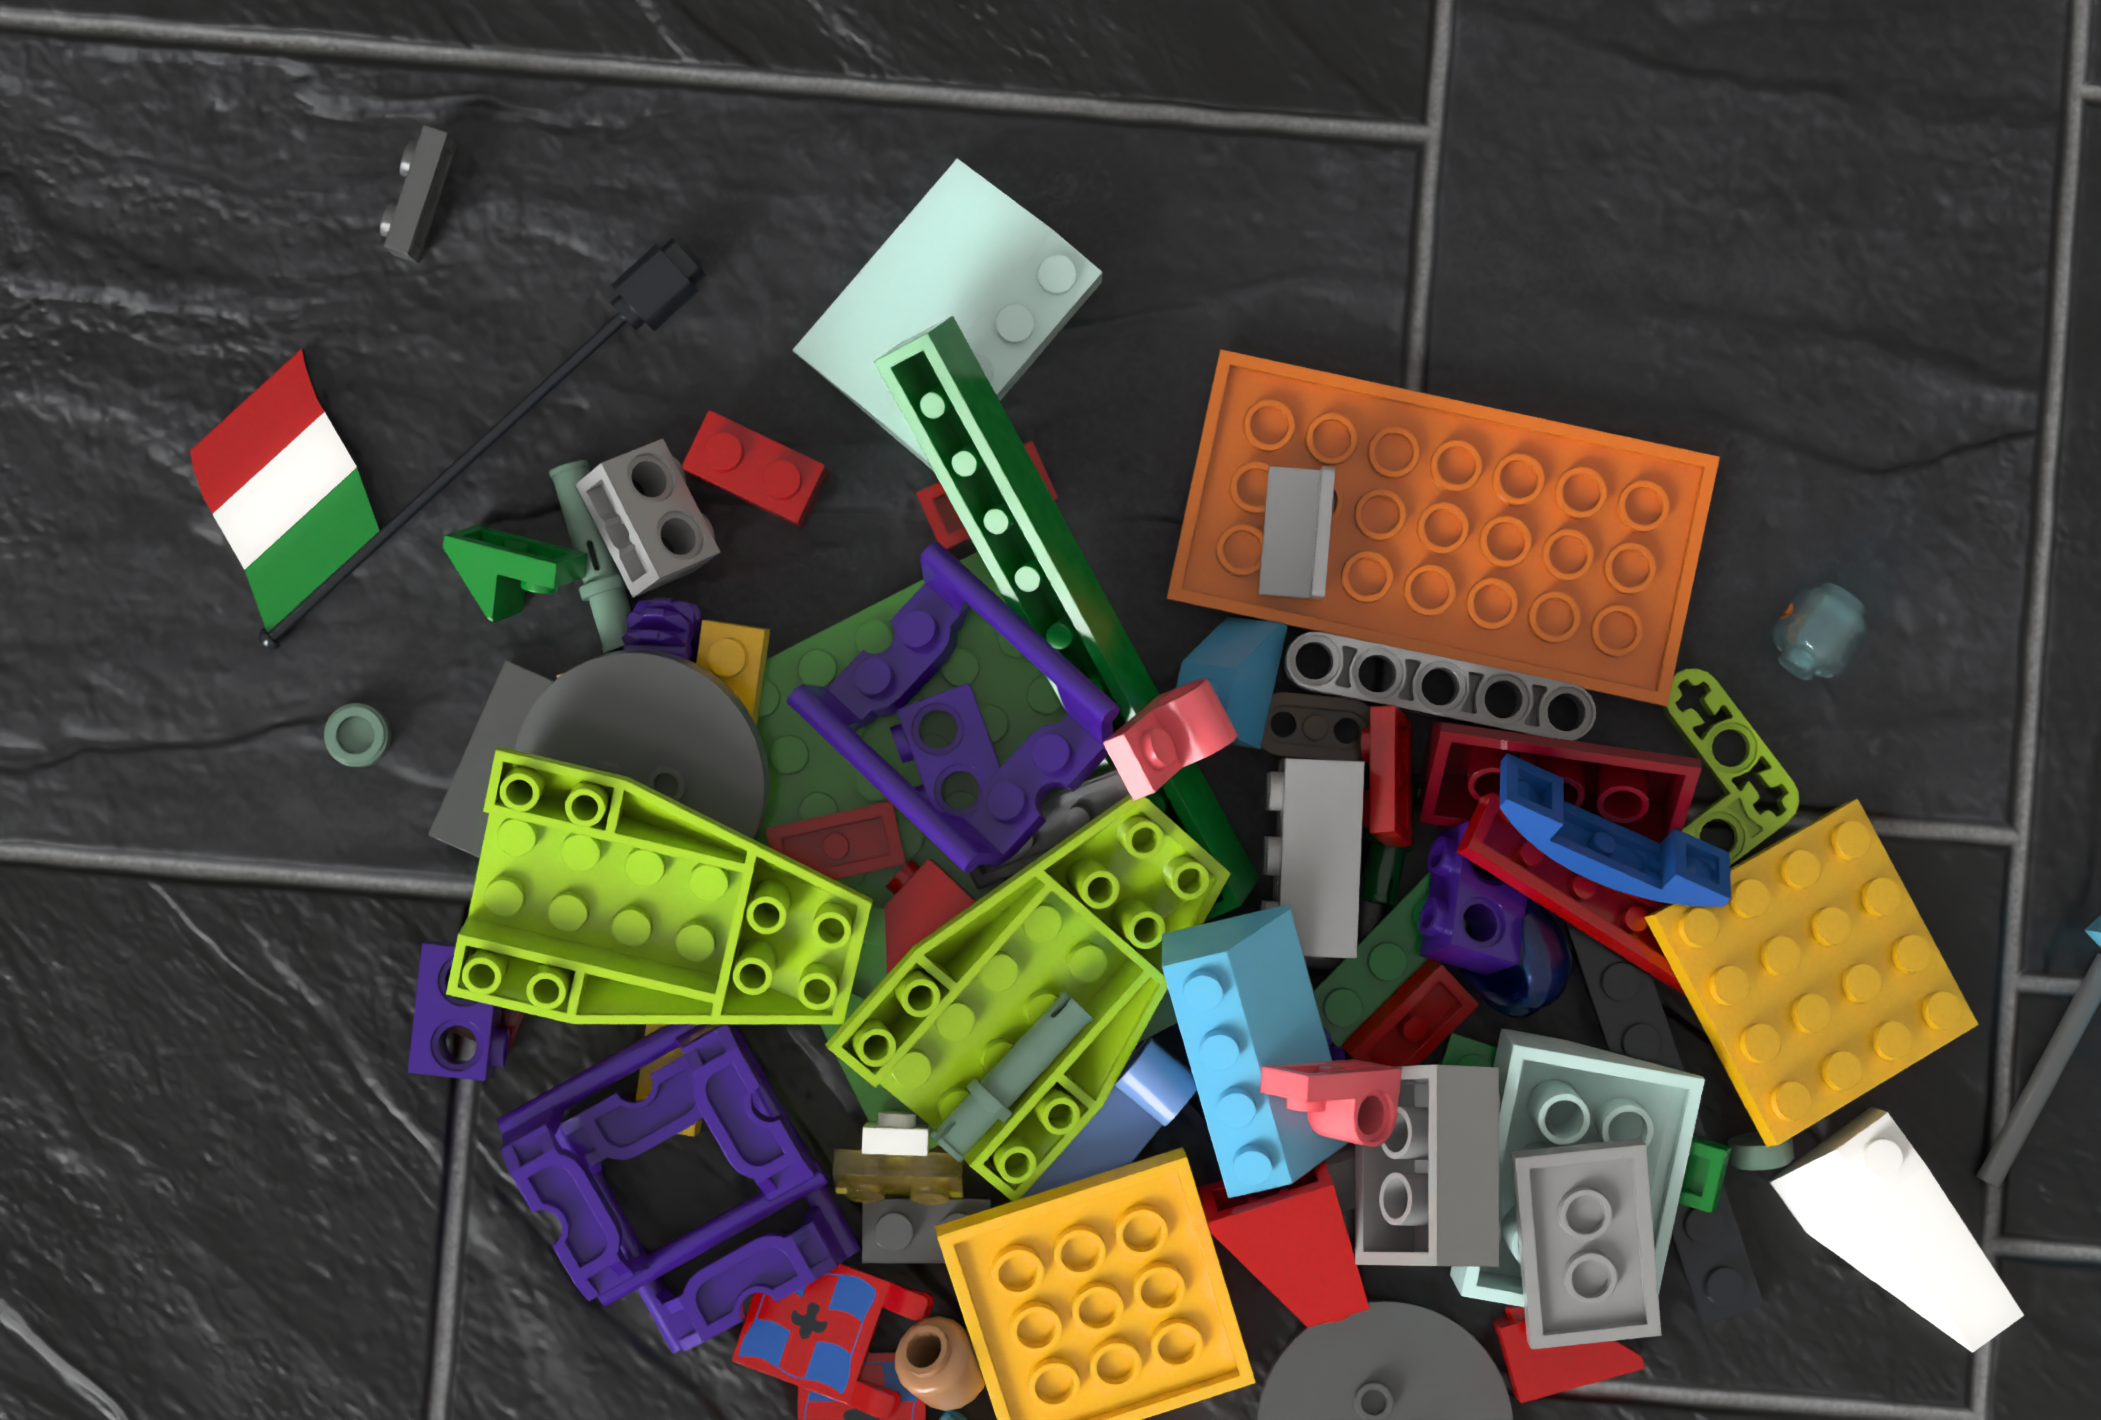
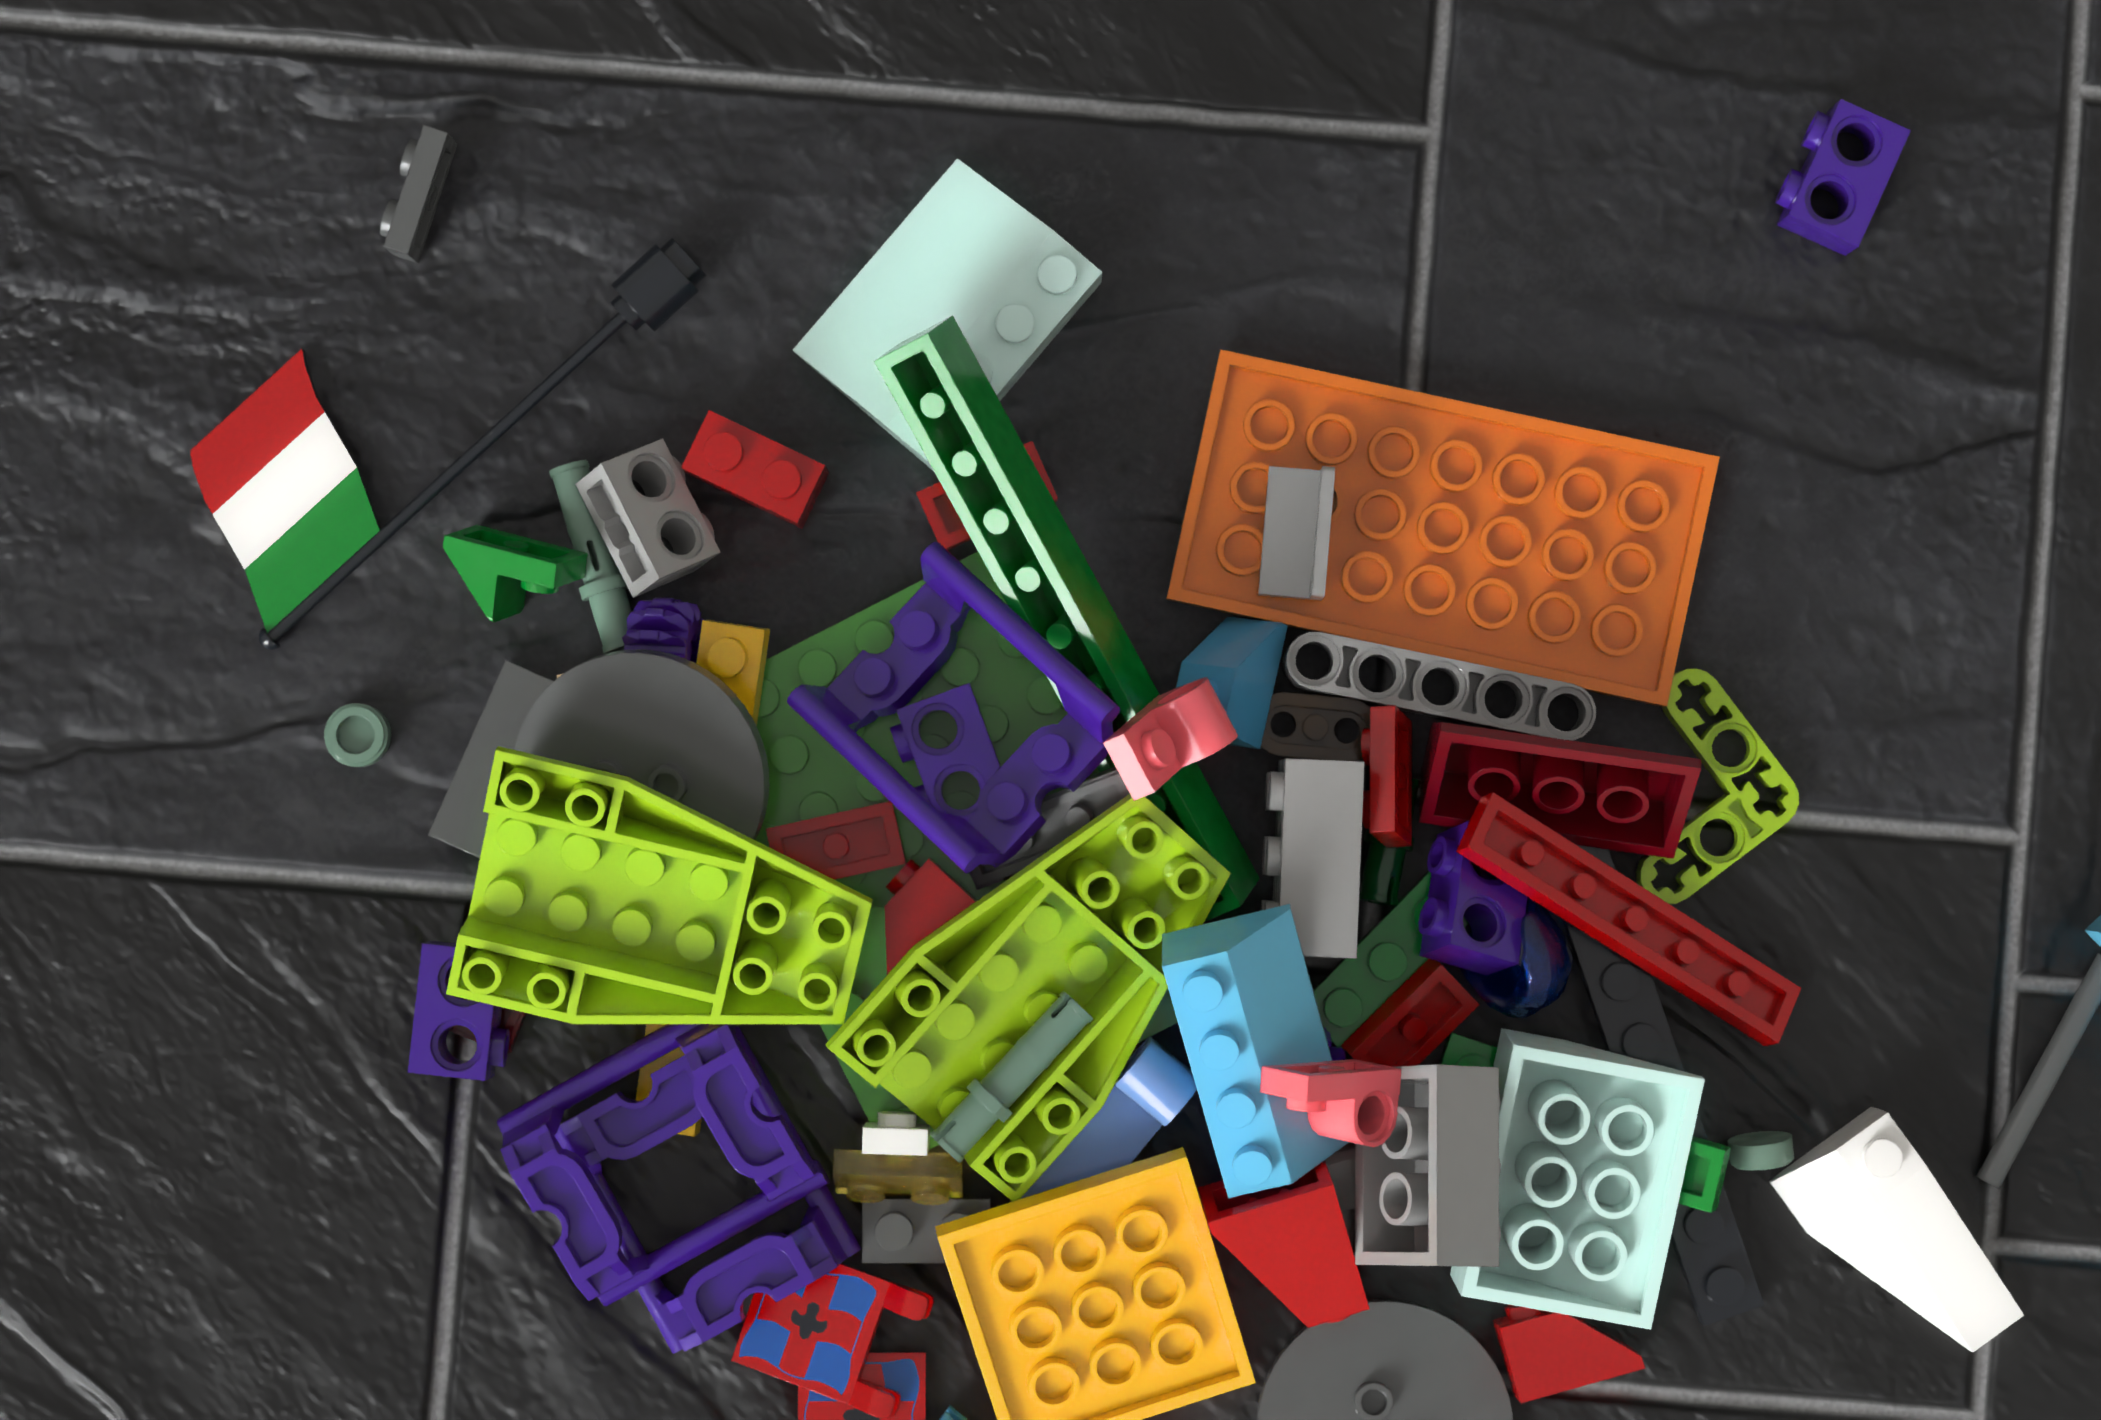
medium nougat head [895,1316,985,1411] -> none
blue slope [1500,753,1731,907] -> none
light grey plate [1511,1138,1662,1350] -> none
yellow plate [1644,799,1979,1147] -> none
clear light blue head [1772,583,1869,681] -> none
none -> dark purple brick [1775,99,1911,256]

